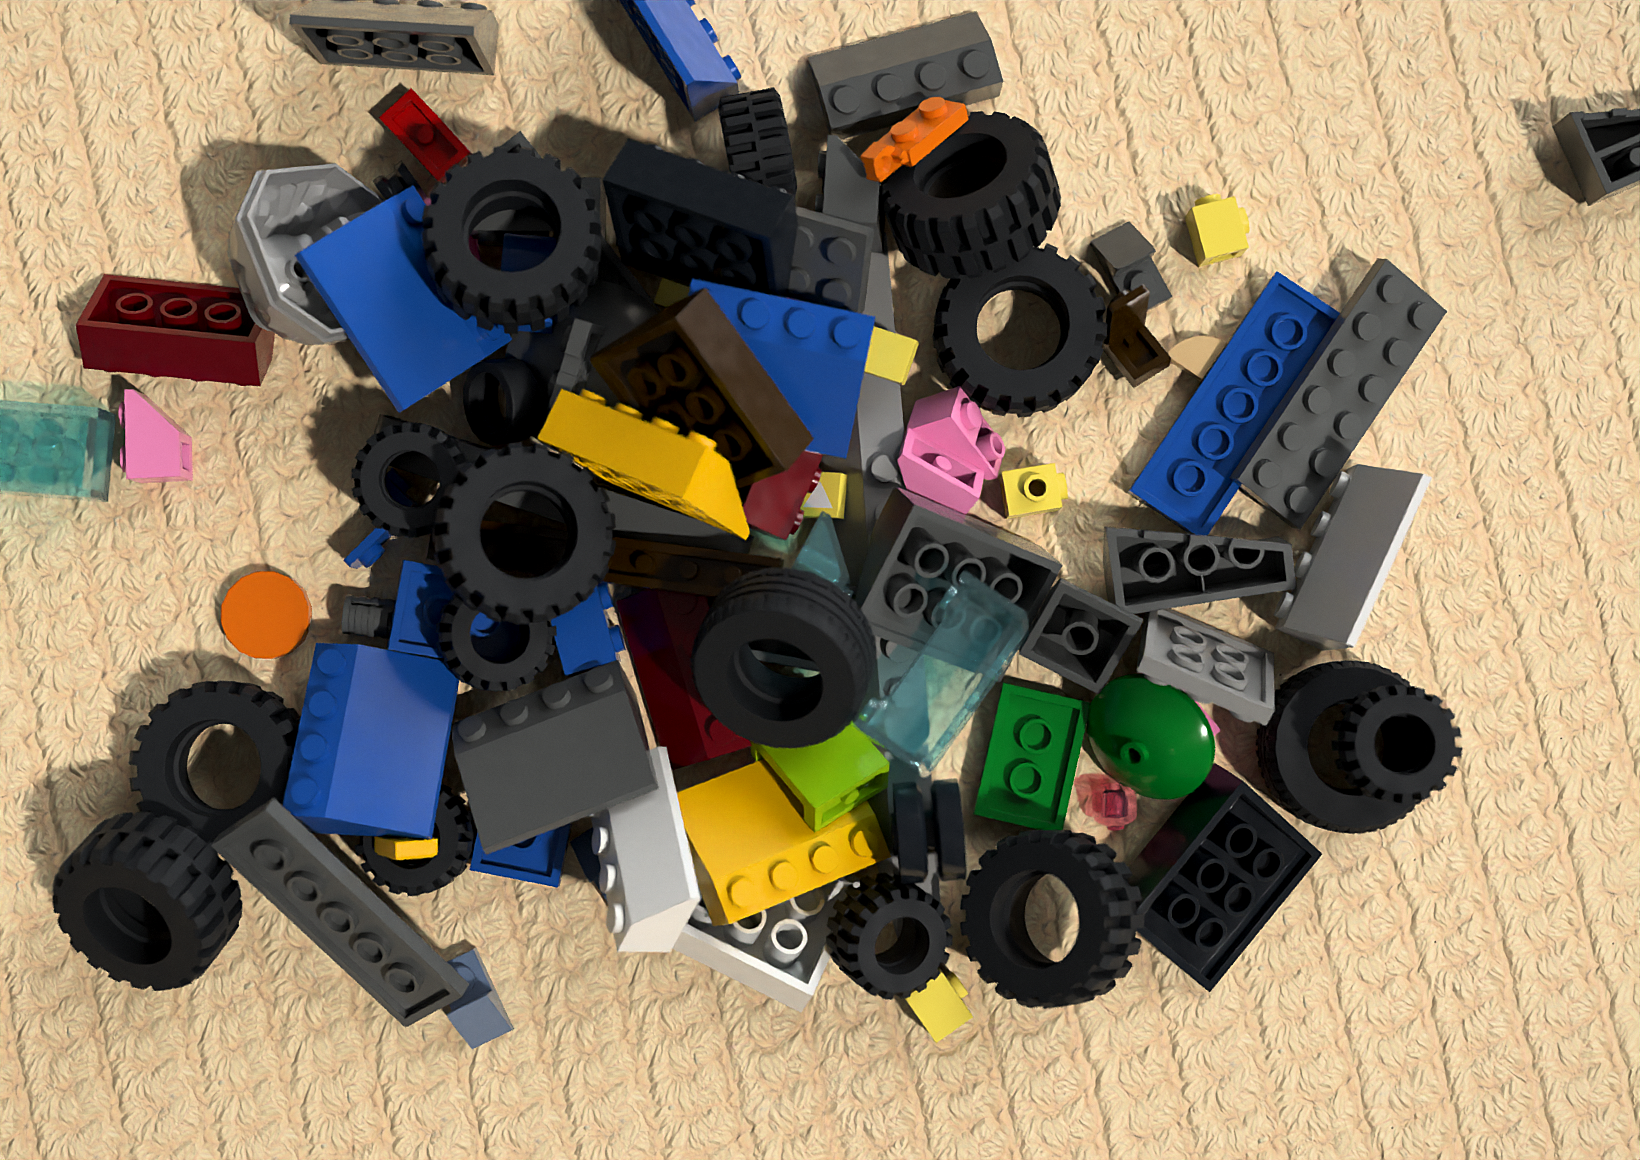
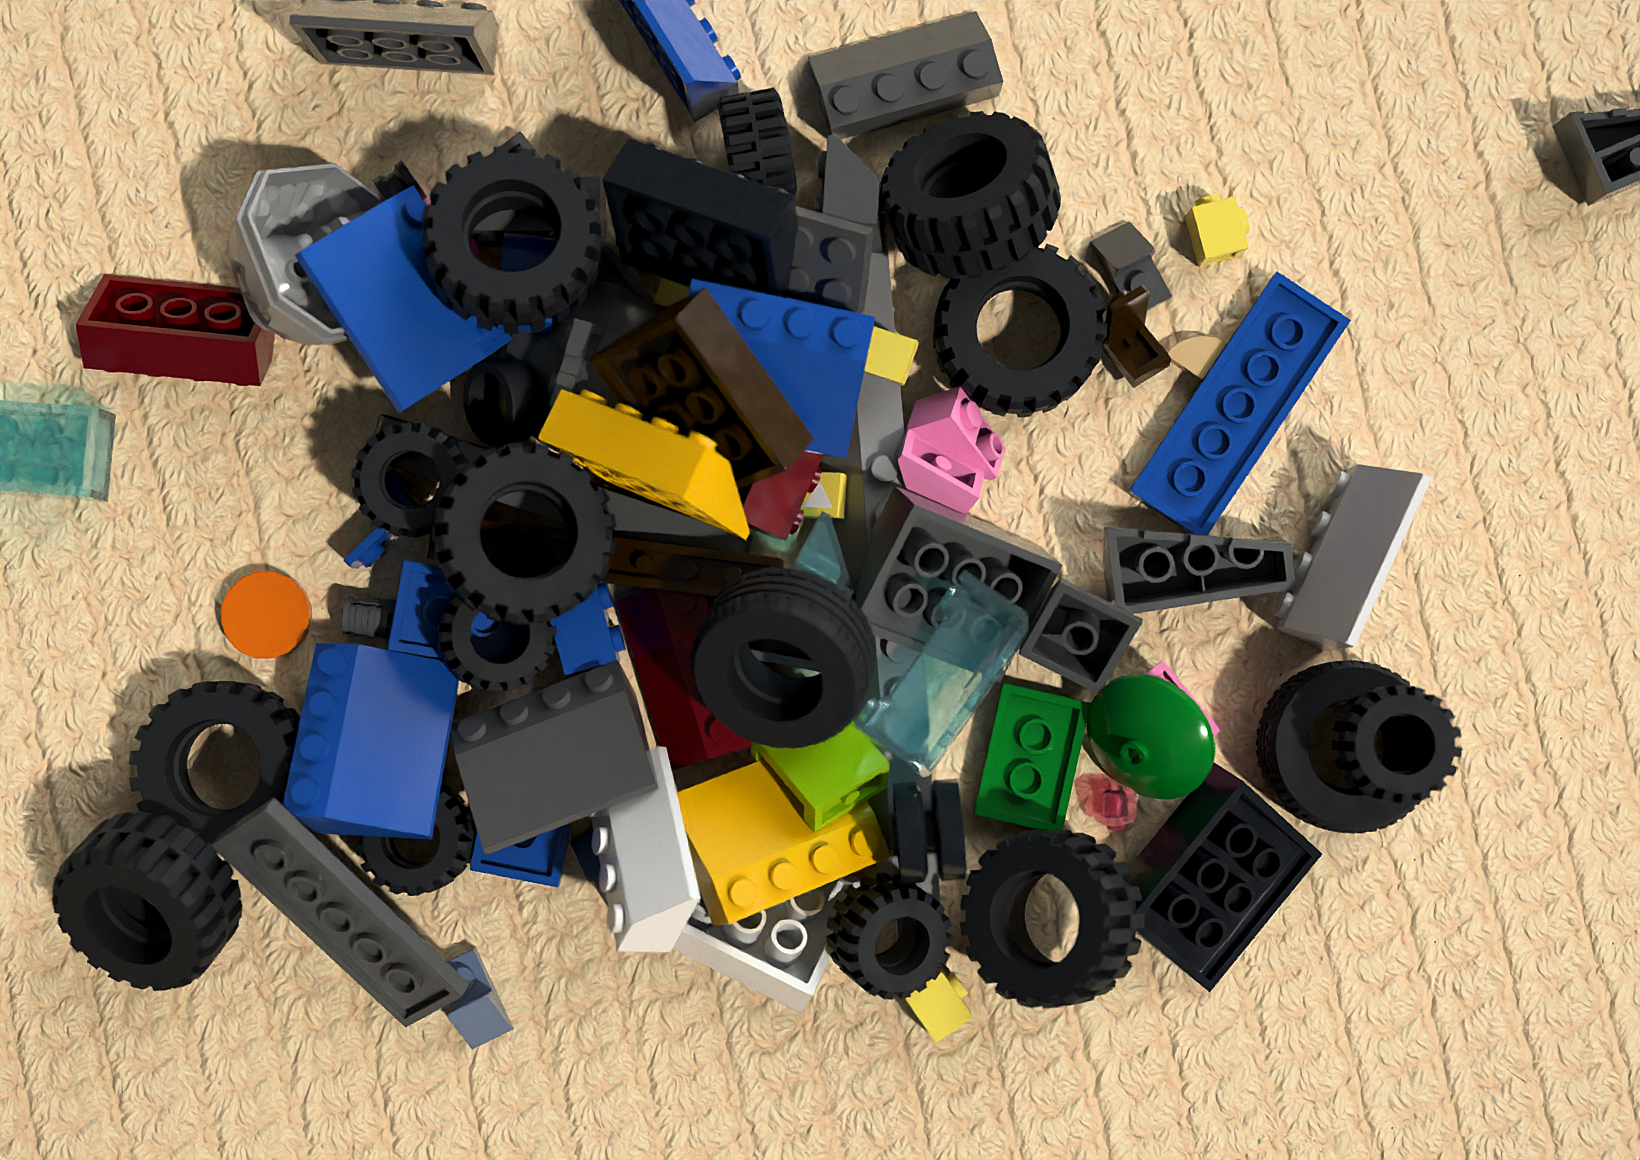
bright pink slope [119,389,193,483] -> none
yellow tile [375,836,438,860] -> none
red plate [379,88,472,183] -> none
orange hinge [861,97,969,183] -> none
light yellow brick [998,463,1068,519] -> none
light grey plate [1137,608,1274,726] -> none
dark grey plate [1229,258,1447,529] -> none

